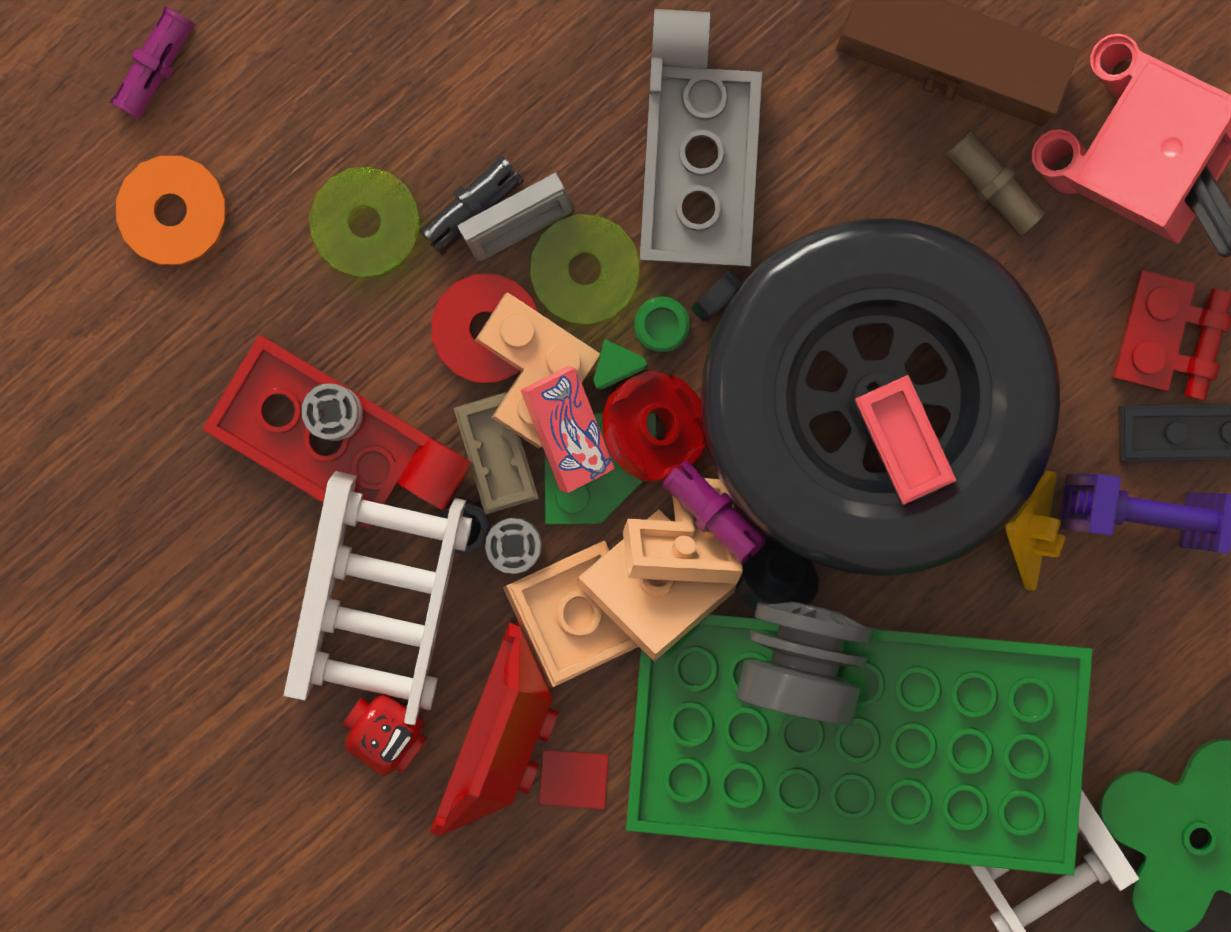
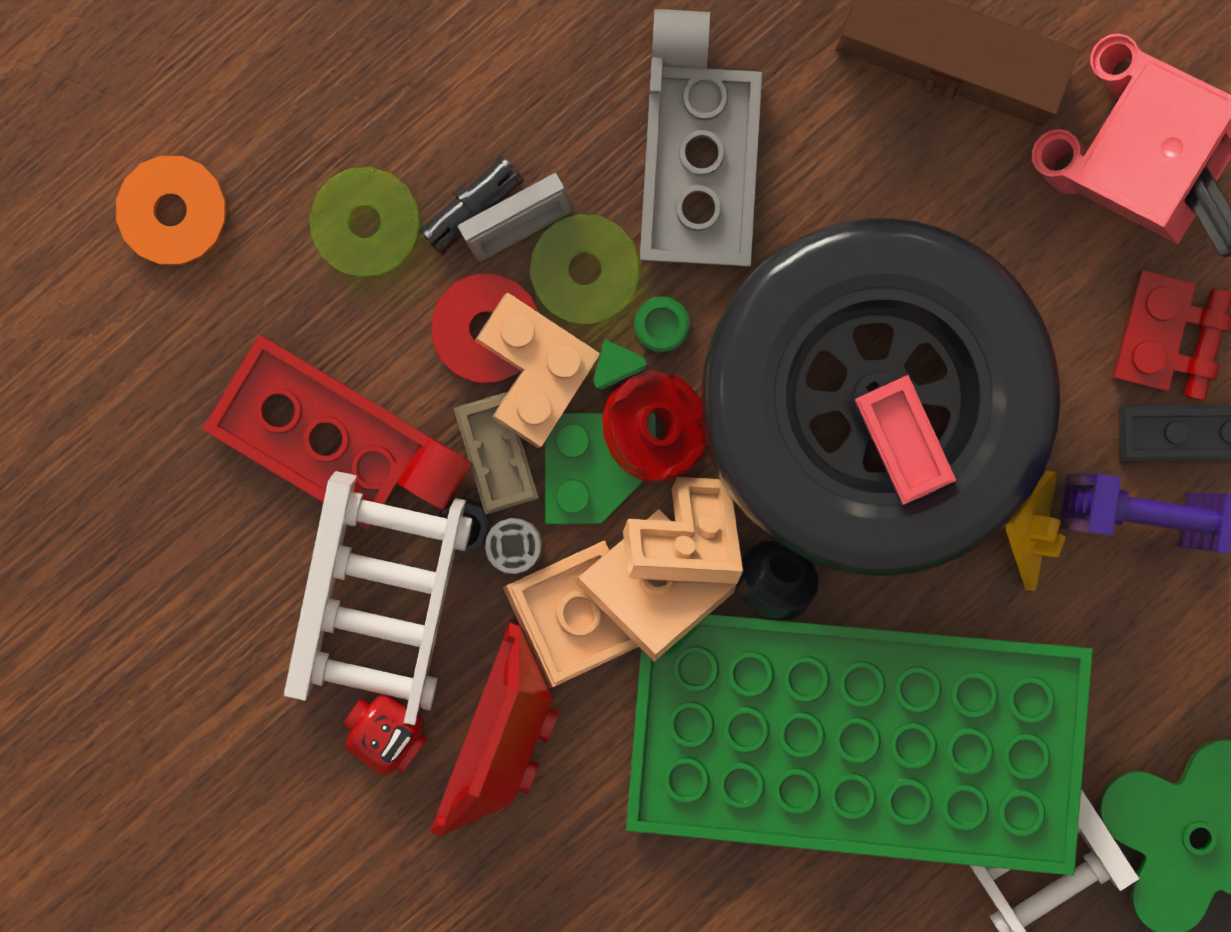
magenta pin [109,7,196,121] -> none
light grey wheel [302,384,363,441] -> none
tile [520,366,615,493] -> none
red sticker [539,750,609,809] -> none
magenta pin [662,461,767,565] -> none
black tile [690,270,743,322] -> none
dark grey wheel [736,601,874,725] -> none
dark tan pin [946,131,1046,236] -> none

